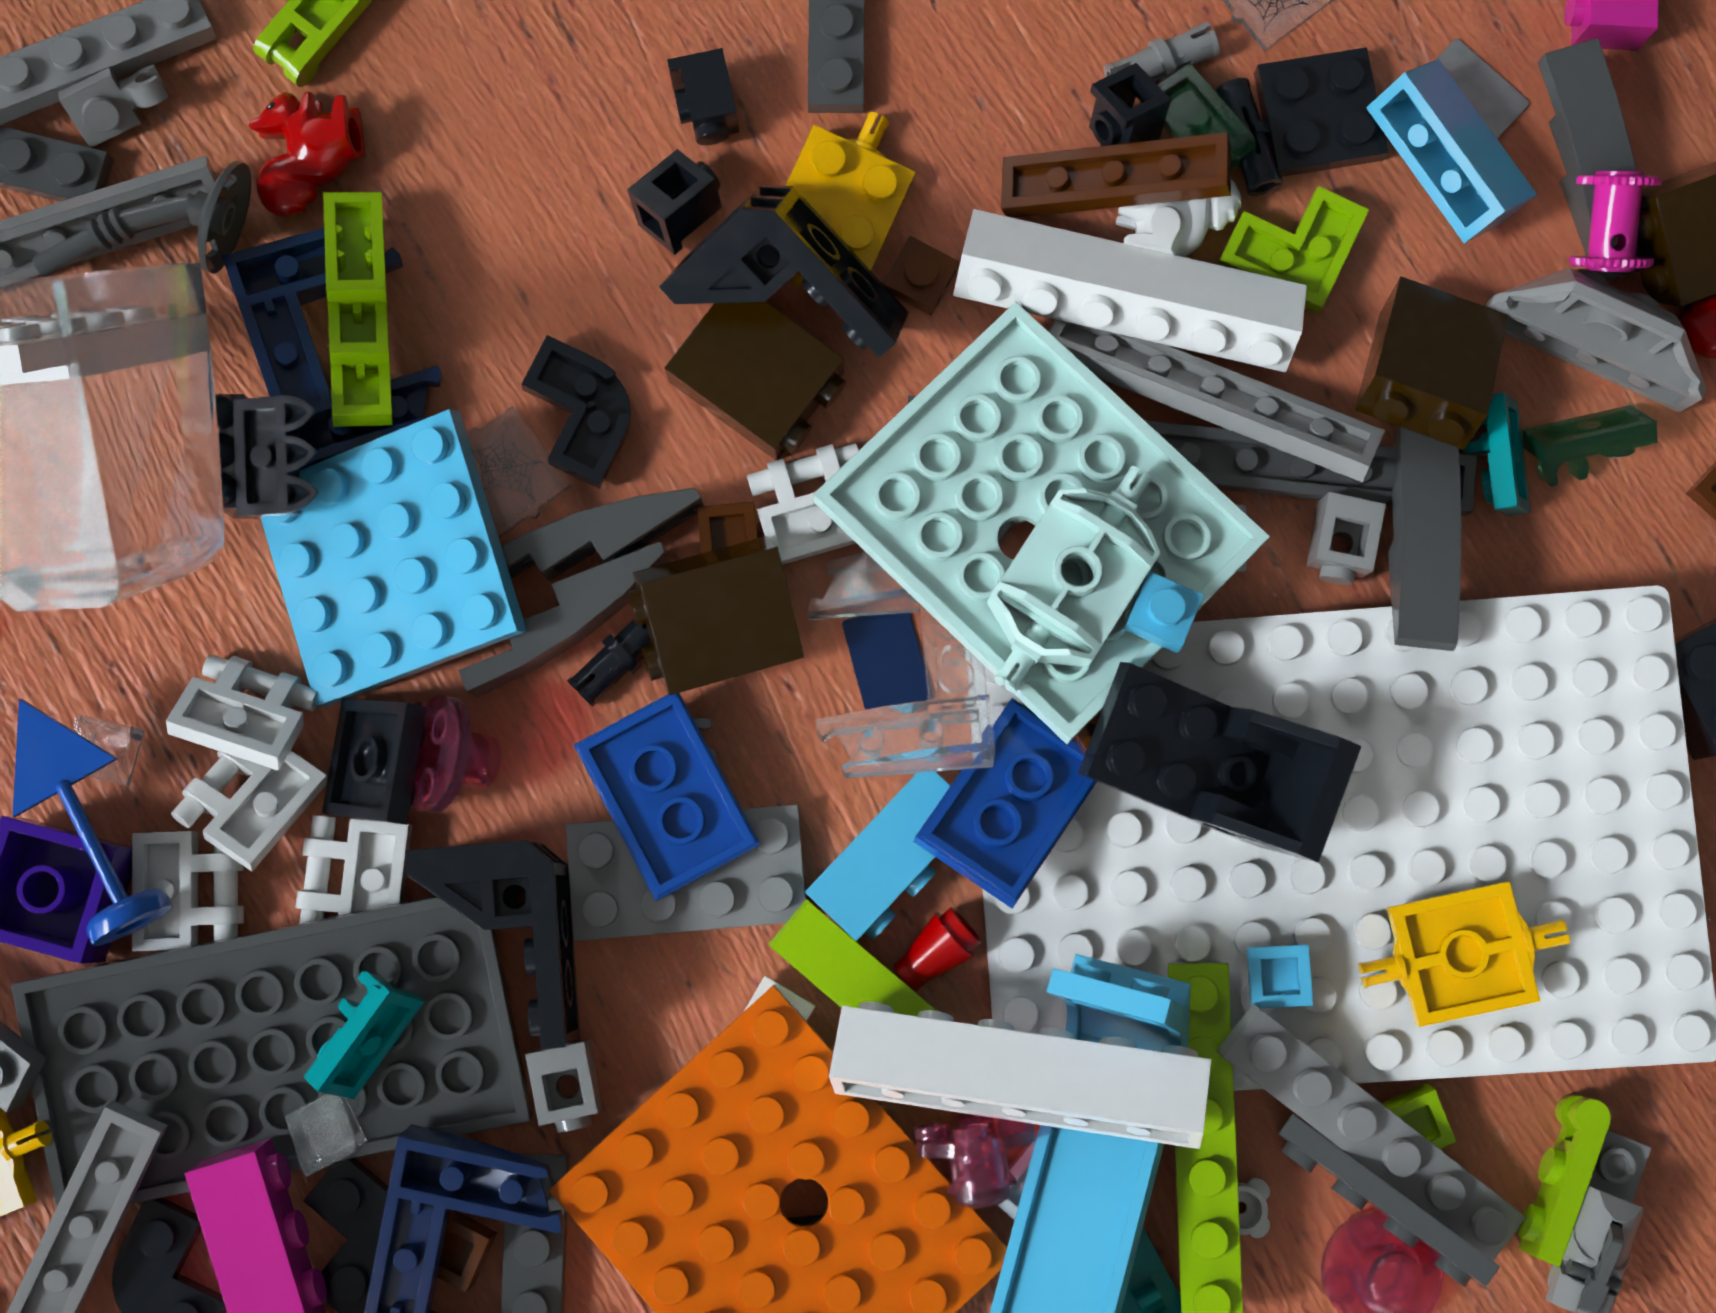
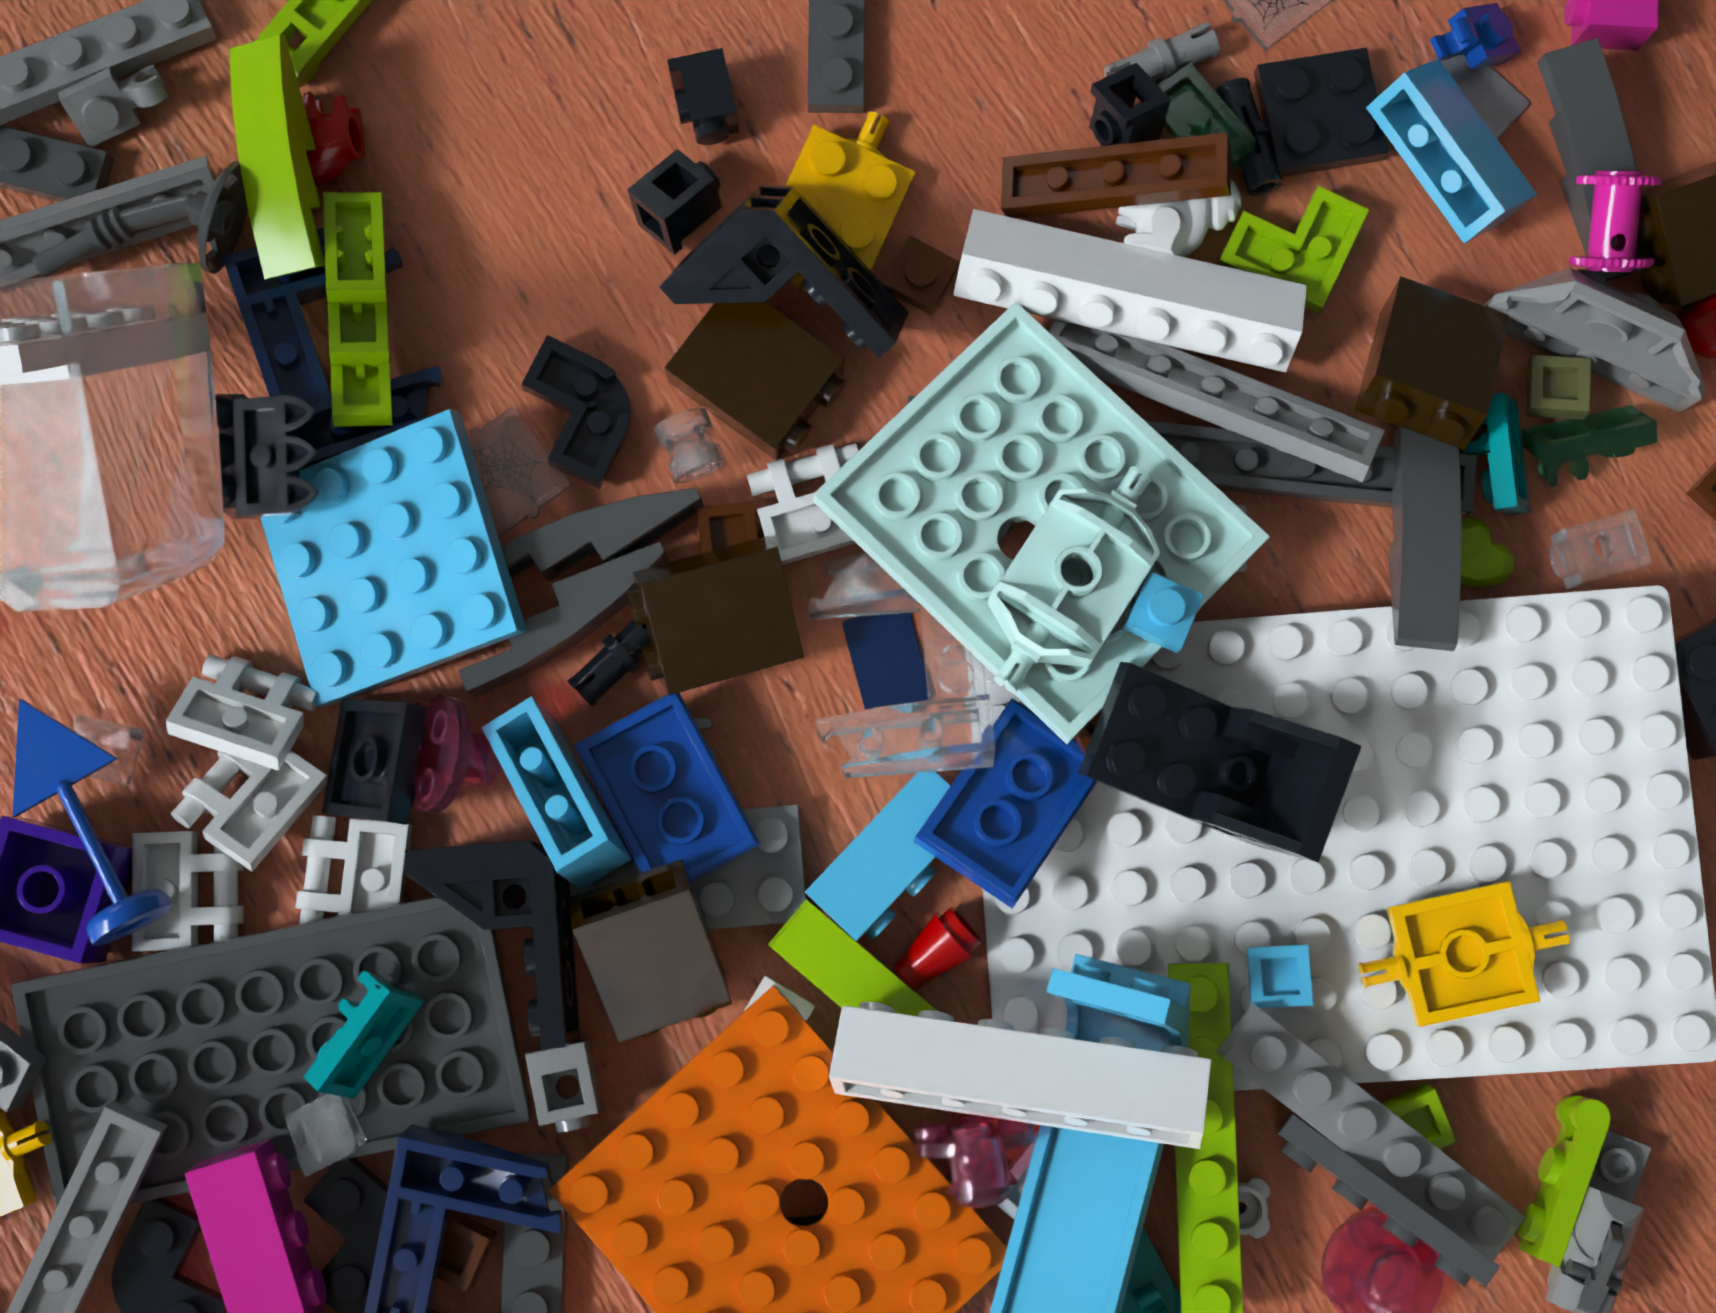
light grey brick [1306,492,1386,585] -> none
none -> lime slope [229,34,325,279]
none -> medium azure brick [481,696,631,890]
none -> dark brown brick [569,859,732,1043]
none -> clear wheel [654,407,727,484]
none -> blue plate [1430,3,1521,69]
none -> lime rock [1461,517,1514,588]
none -> olive plate [1526,355,1591,420]
none -> clear brick [1549,508,1653,590]

